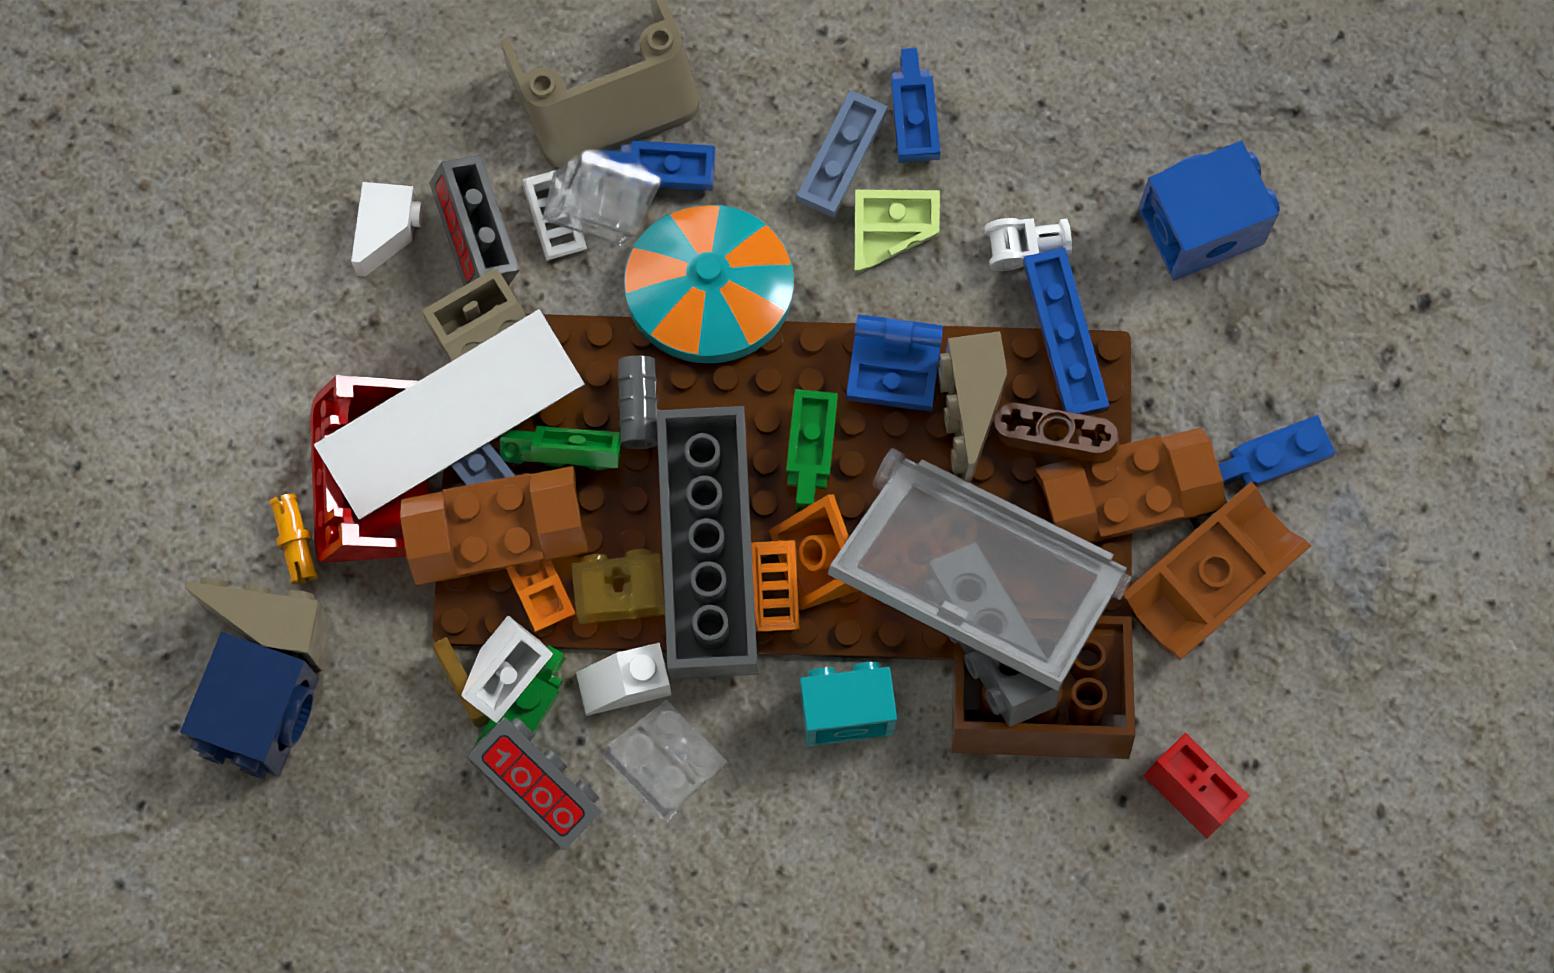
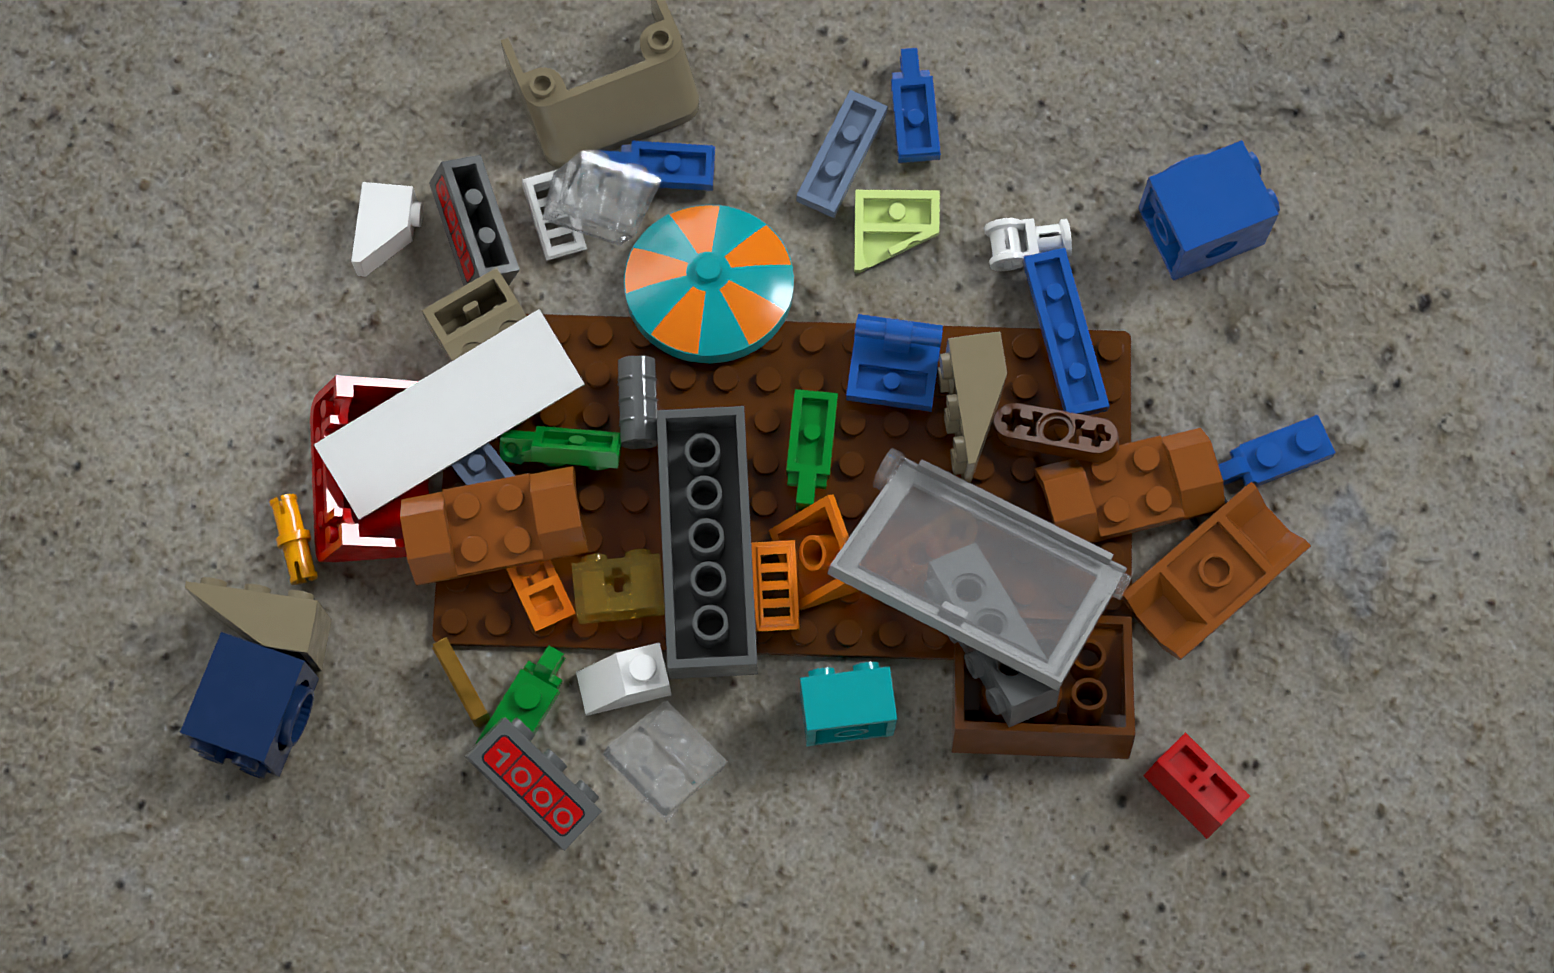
white slope [461,616,553,723] -> none

